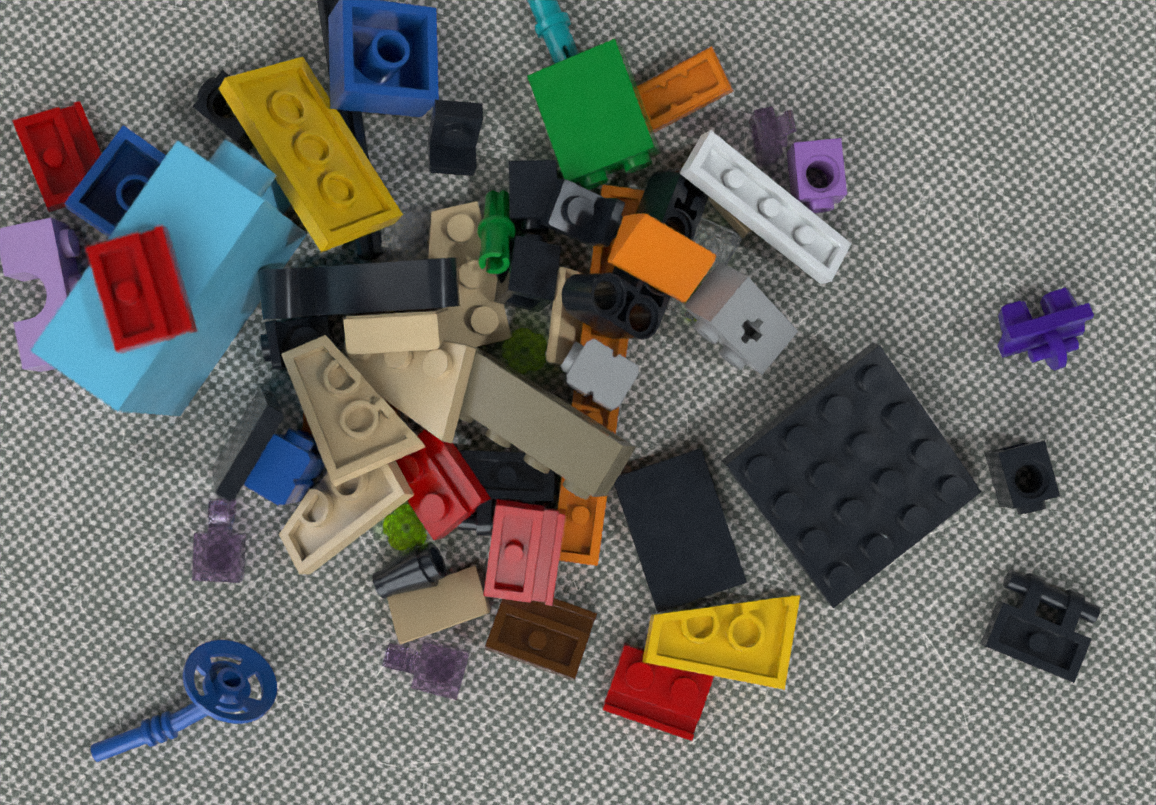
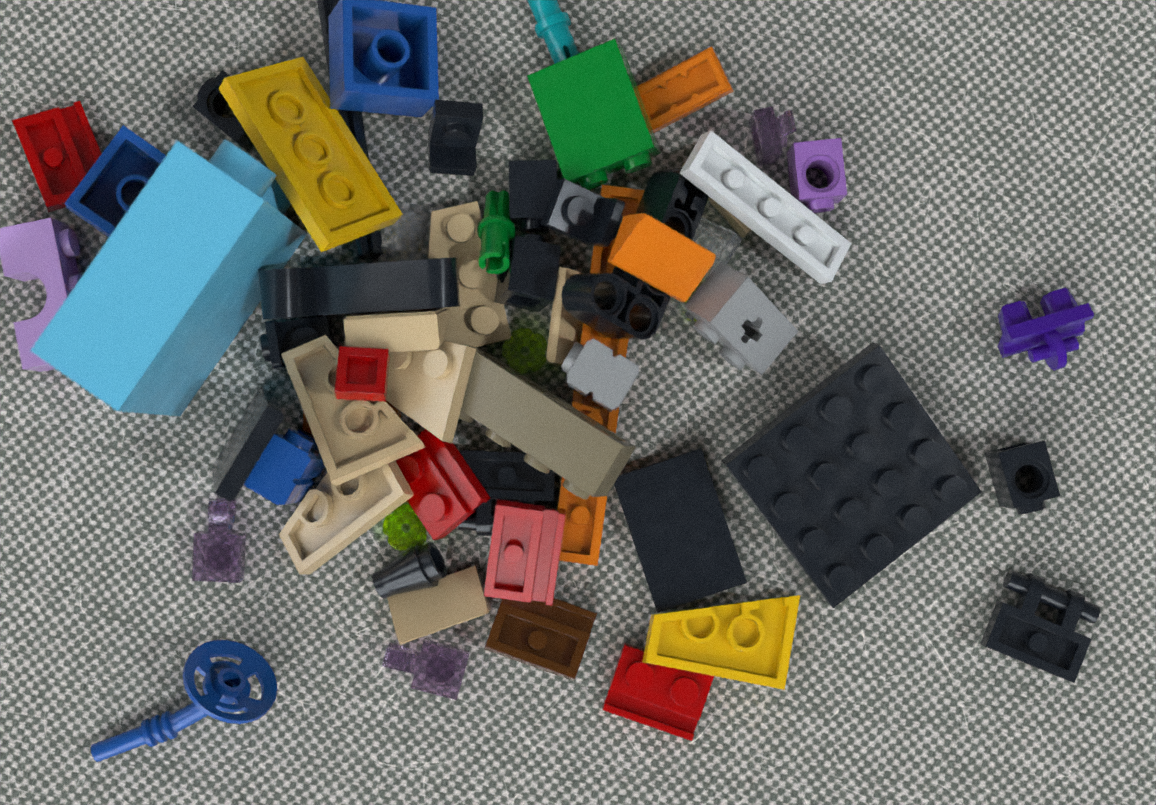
red plate [85,225,198,354] -> none
none -> red plate [334,346,390,402]

